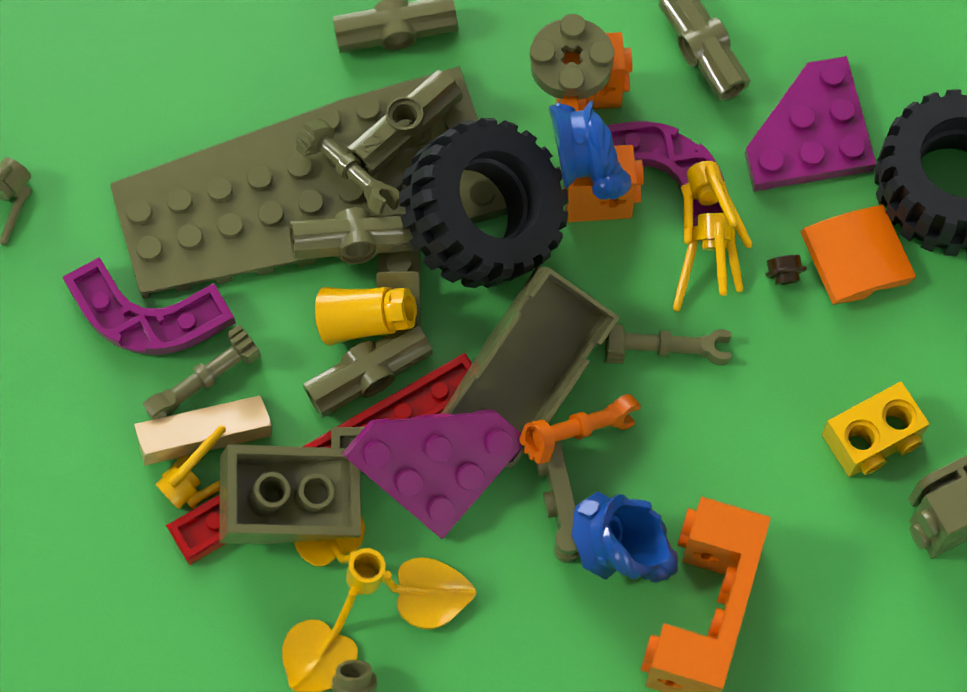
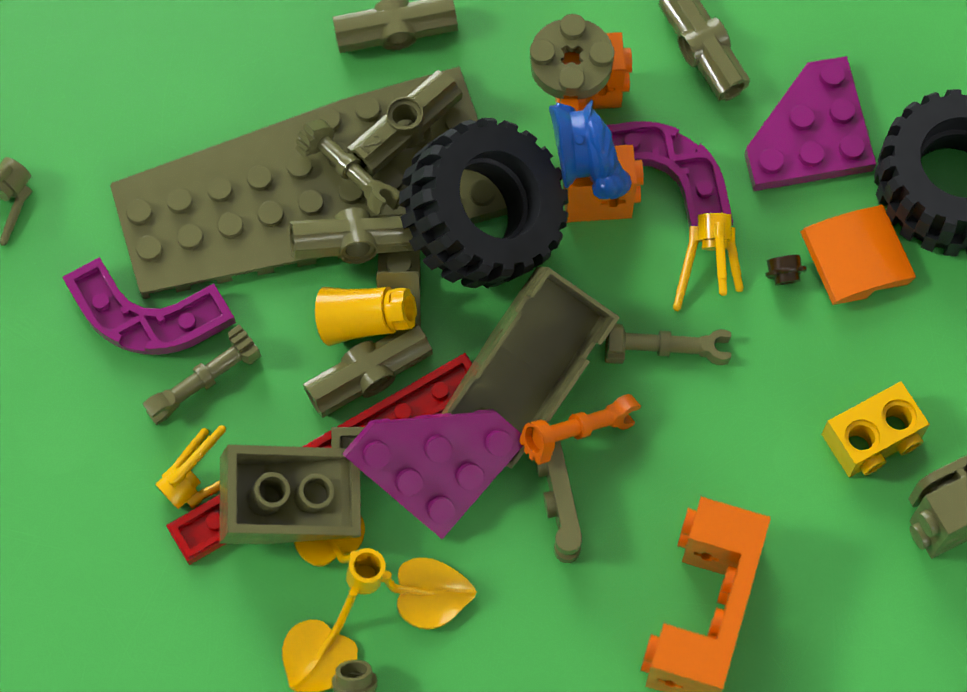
tan slope [134,395,272,466] -> none
blue piece [571,491,678,583] -> none
yellow plant [681,161,752,248] -> none

